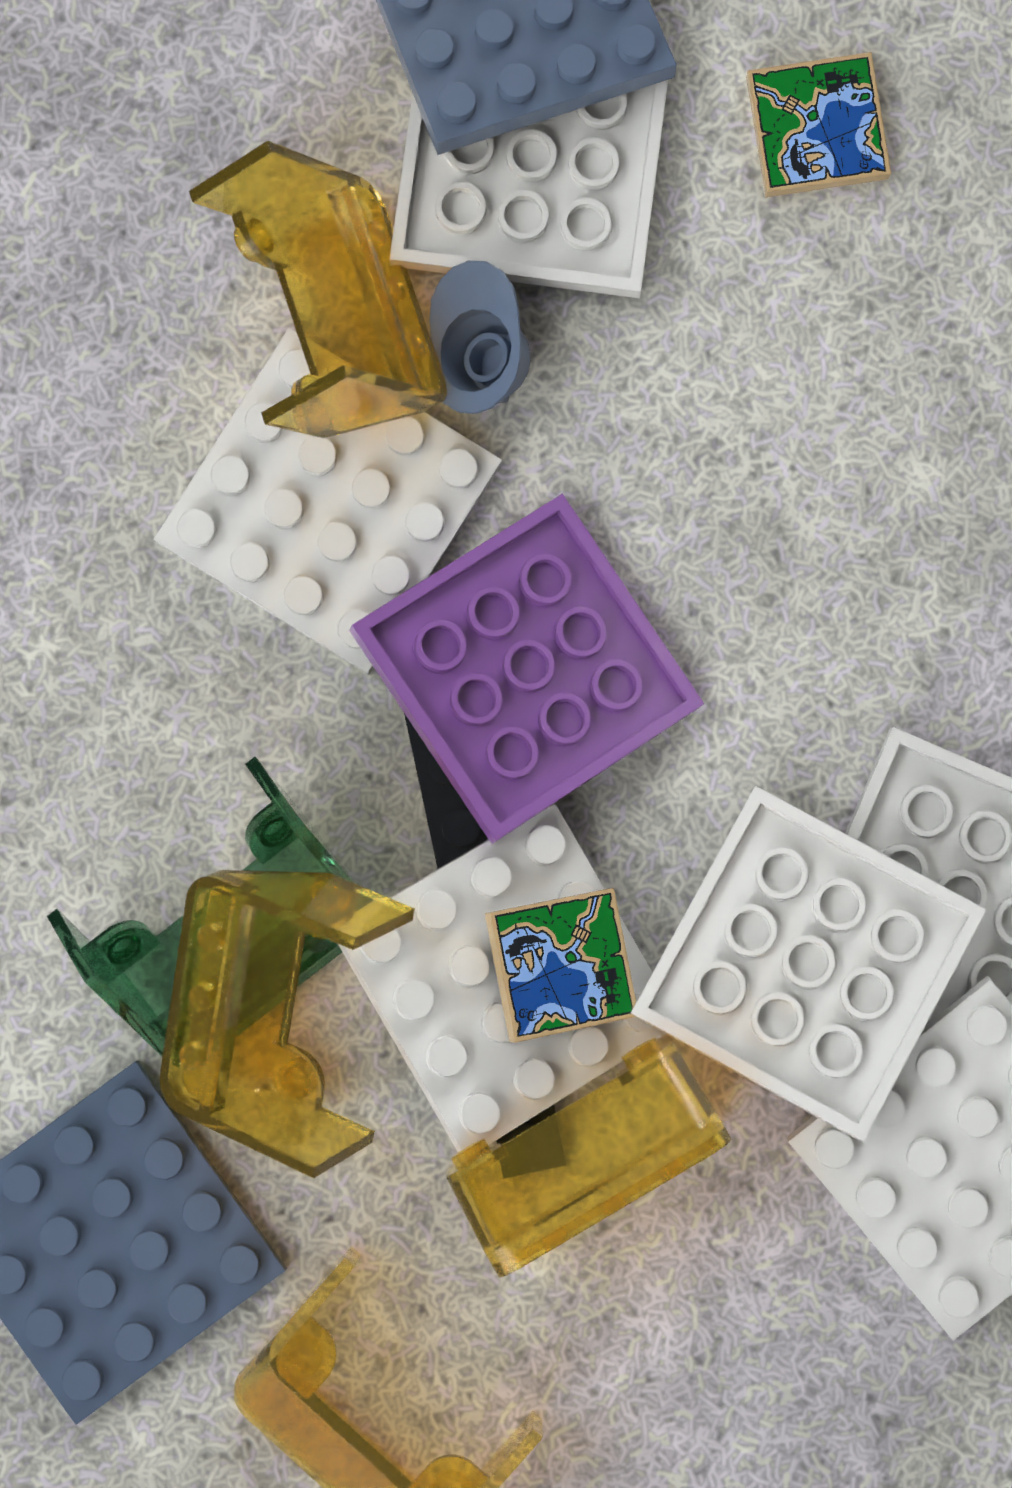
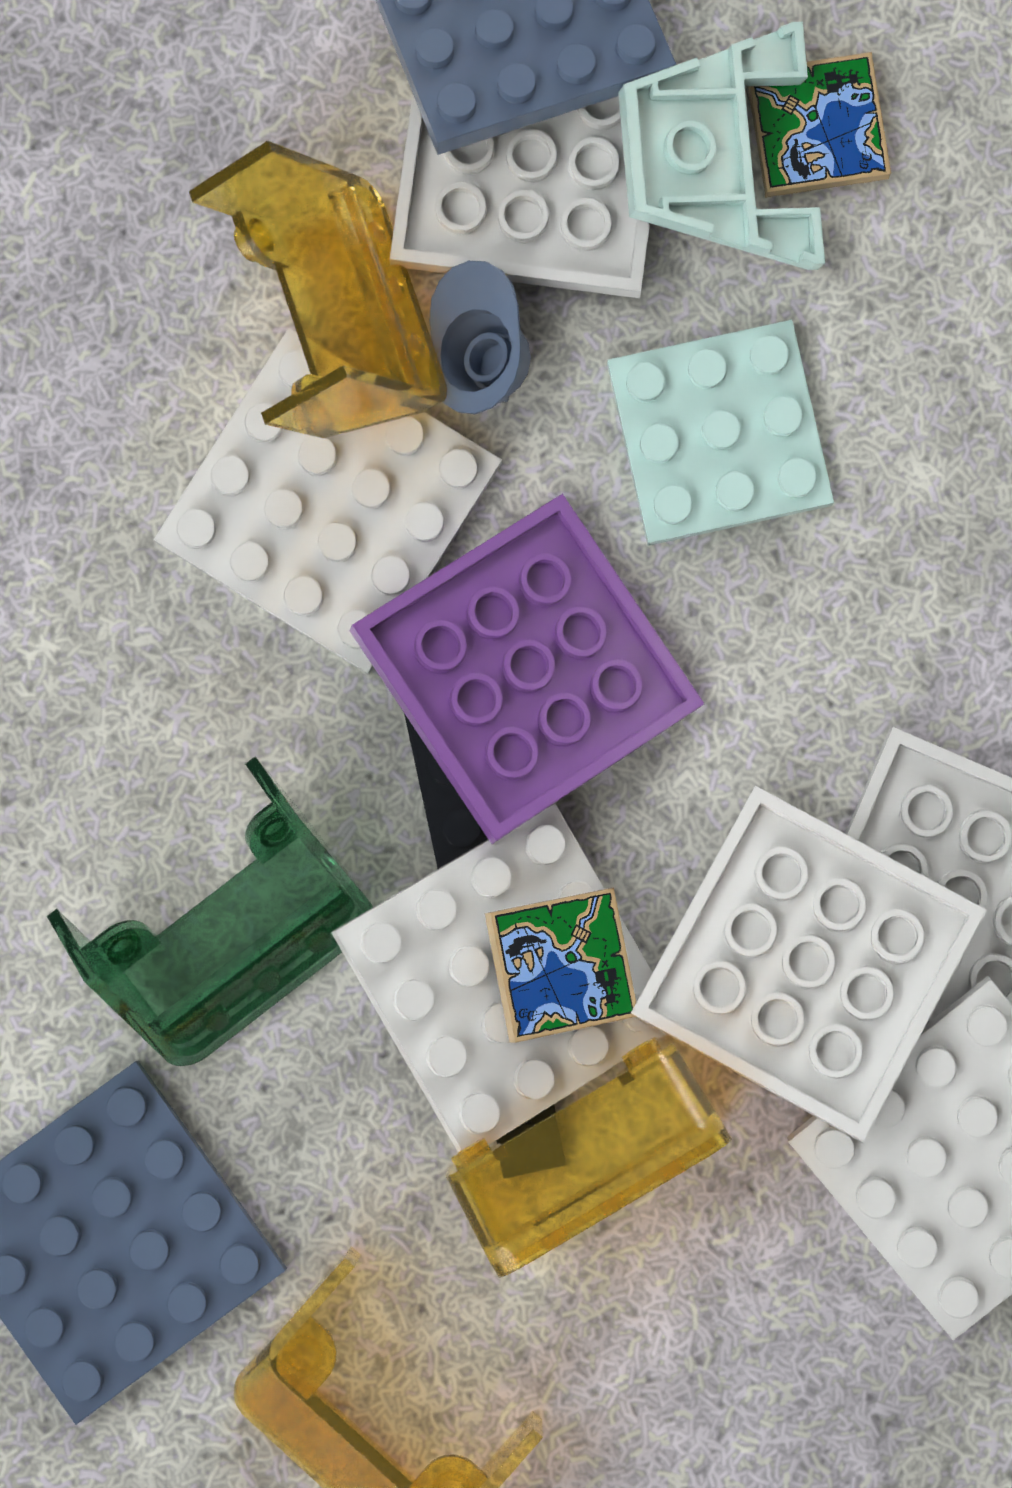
clear yellow windscreen [160,870,415,1179] -> none
none -> light aqua plate [607,320,834,546]
none -> light aqua wing [618,22,825,270]

